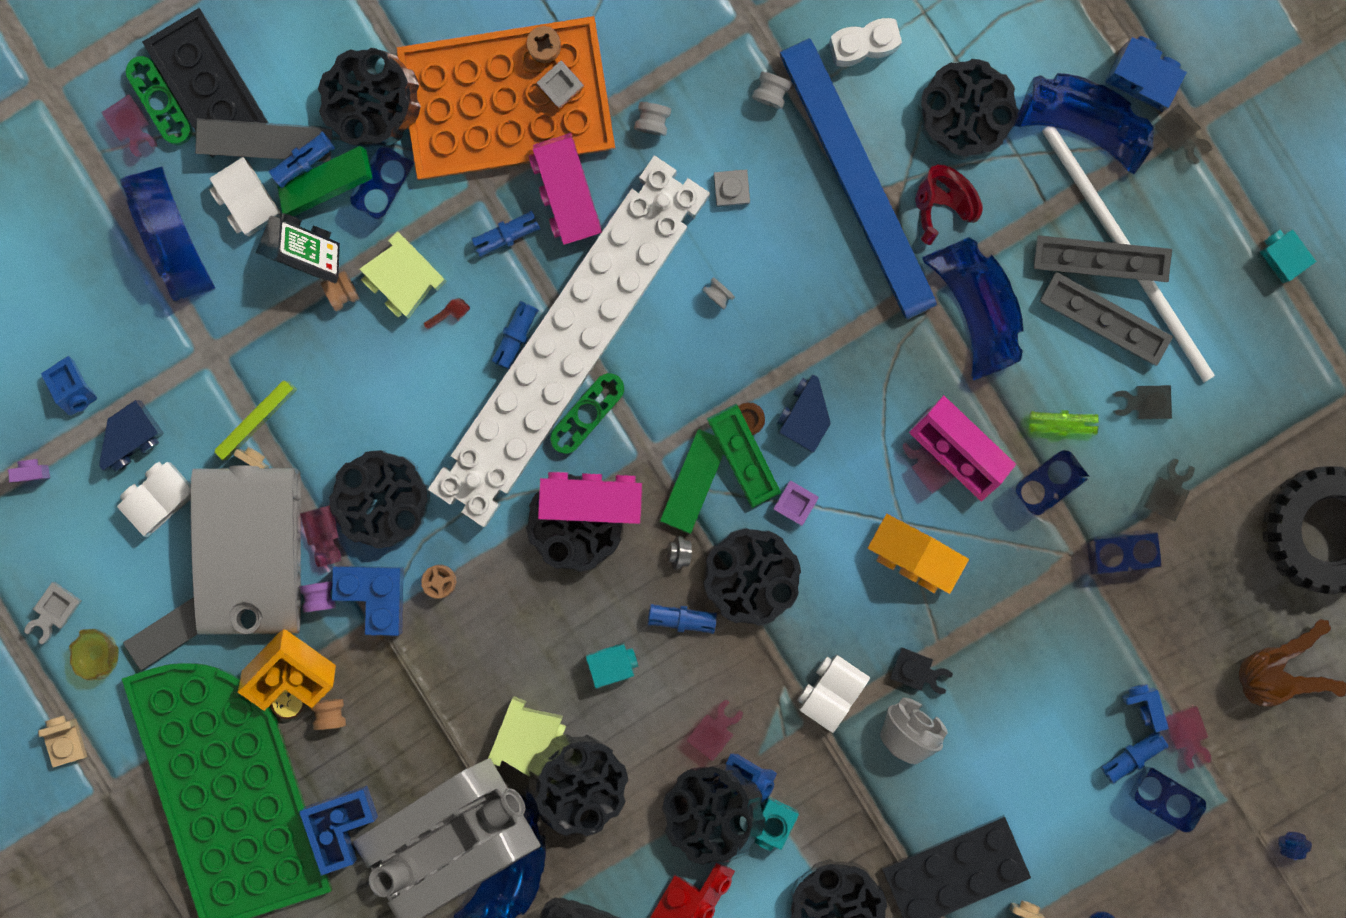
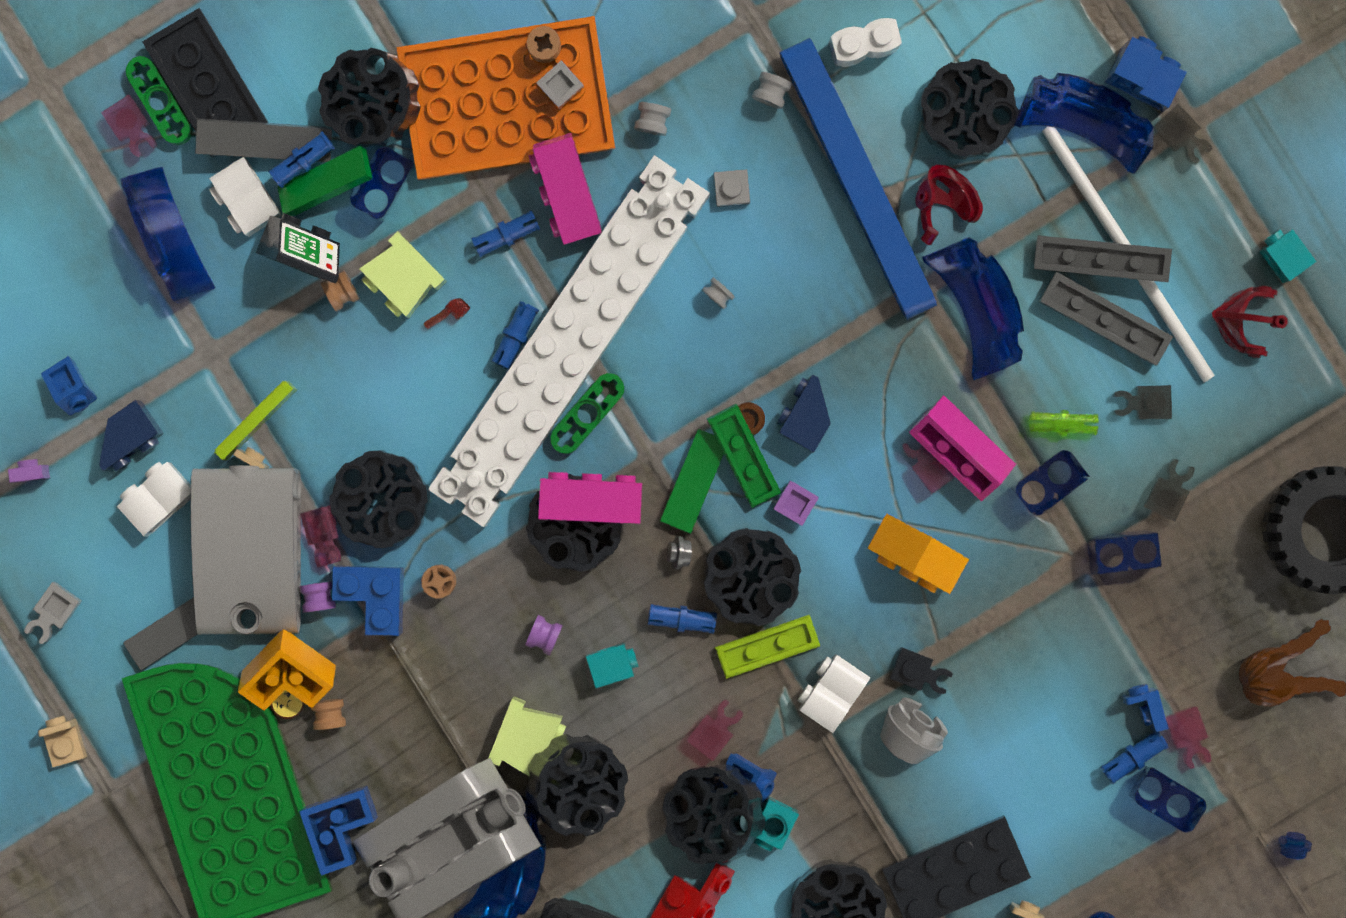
clear yellow hair [69,629,119,681] -> none
none -> medium lavender wheel [525,615,563,656]
none -> lime tile [715,614,820,679]
none -> dark red helmet [1212,286,1288,358]

